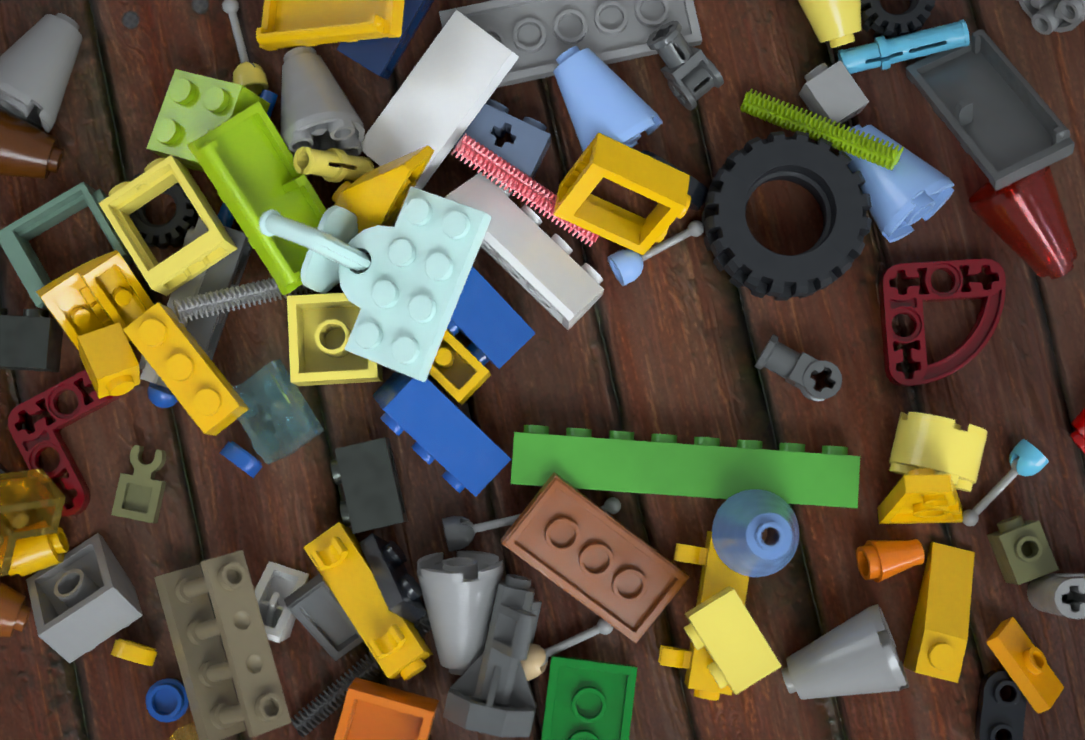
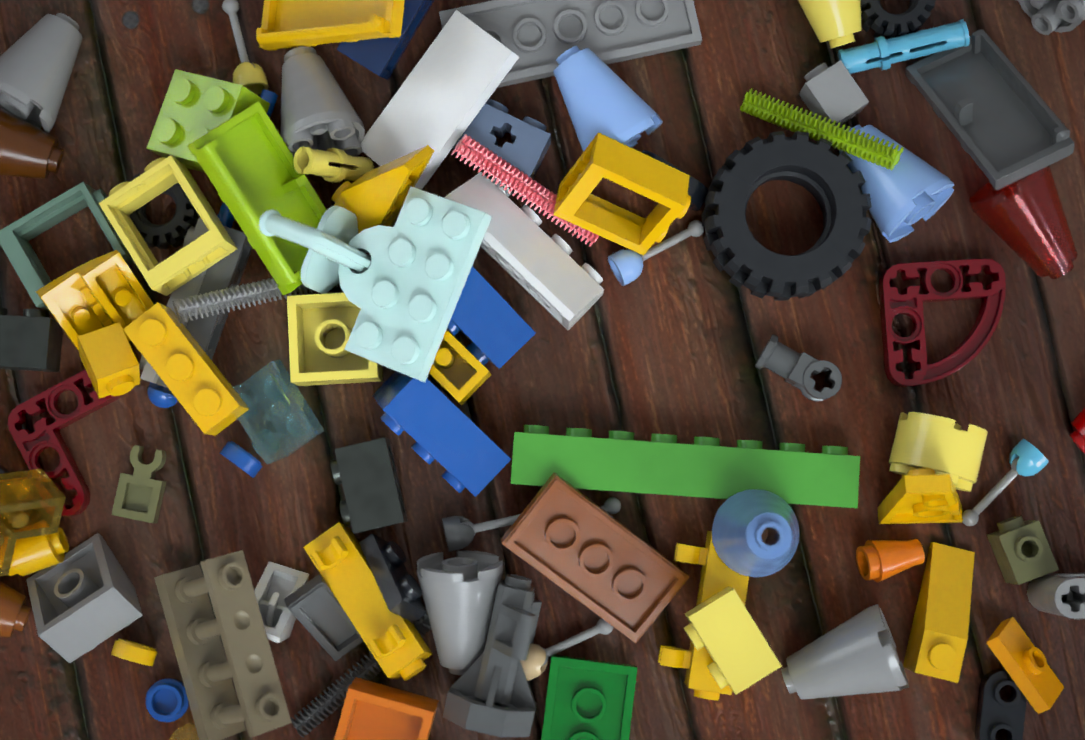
dark grey connector [646,21,724,111] -> none

